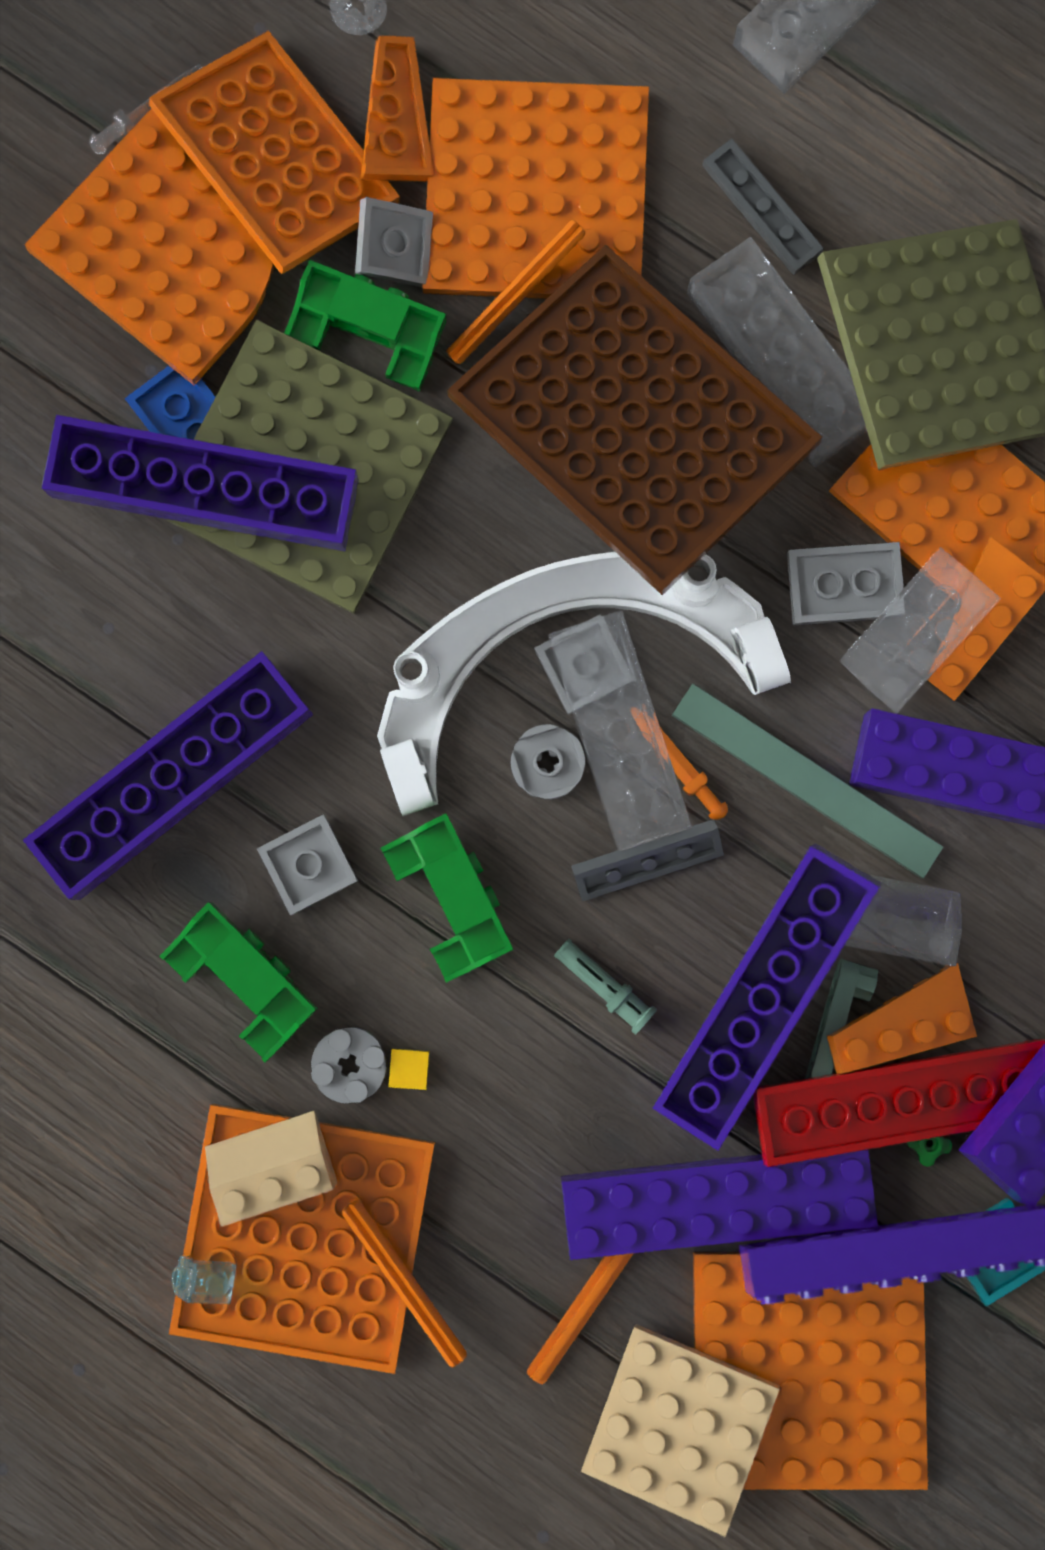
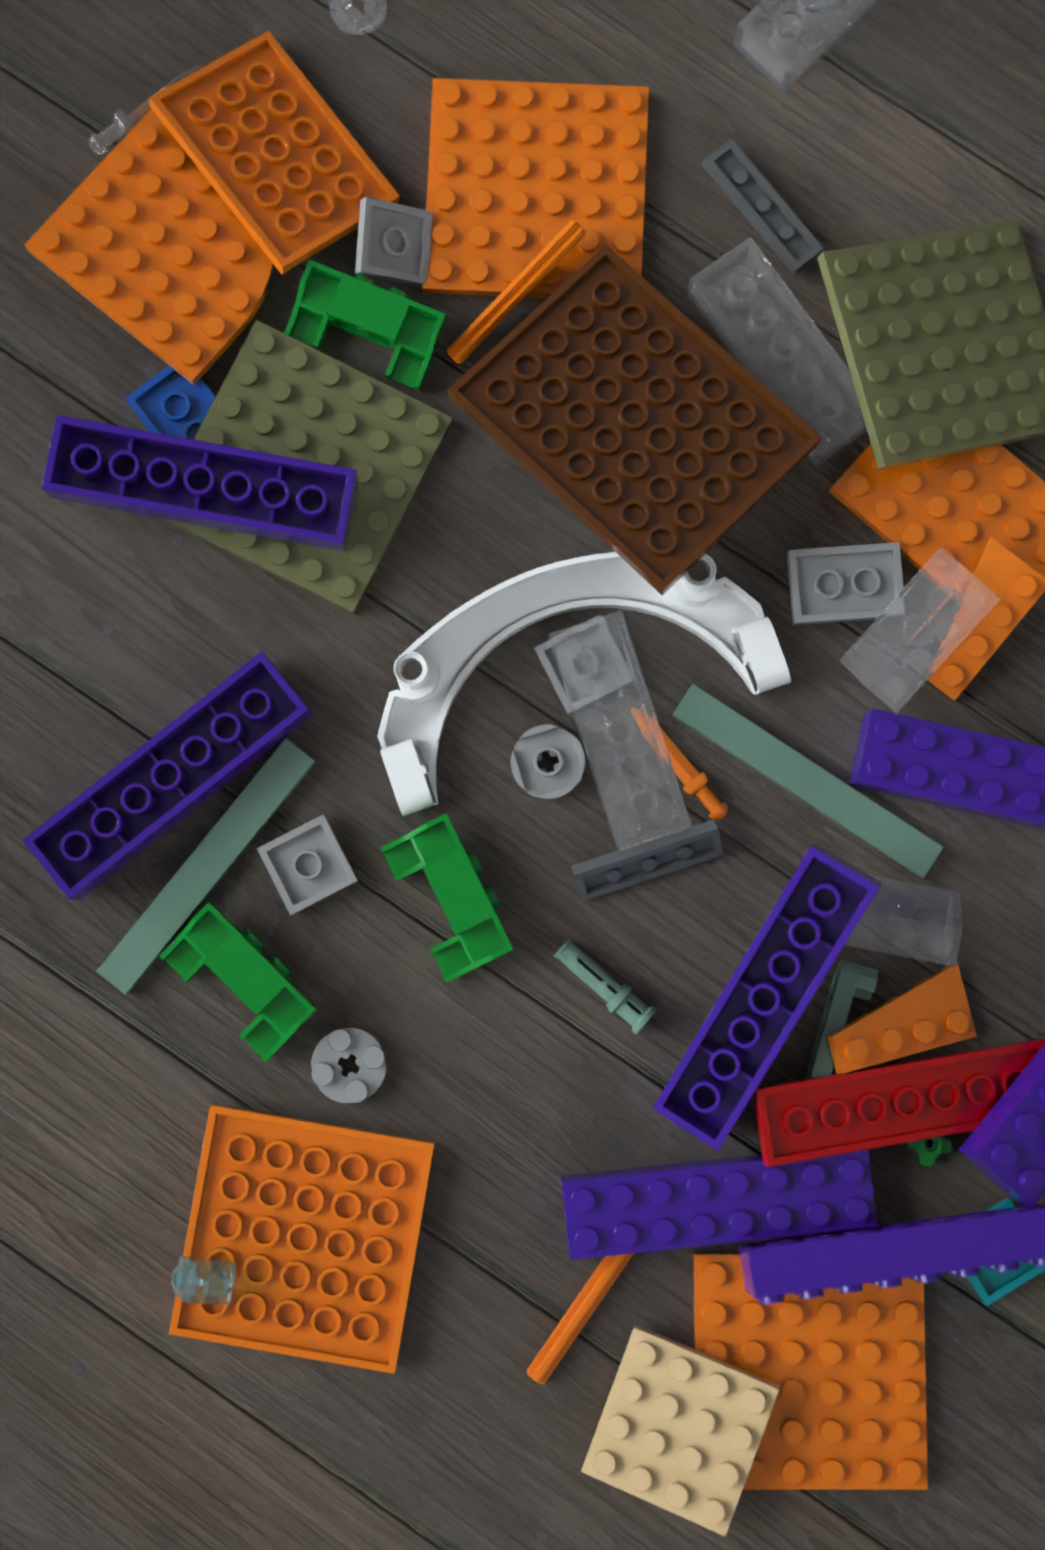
tan slope [205,1110,338,1227] -> none
orange axle [342,1200,467,1367] -> none
orange wing [361,35,434,181] -> none
yellow tile [389,1048,430,1090] -> none
none -> sand green tile [96,738,316,995]

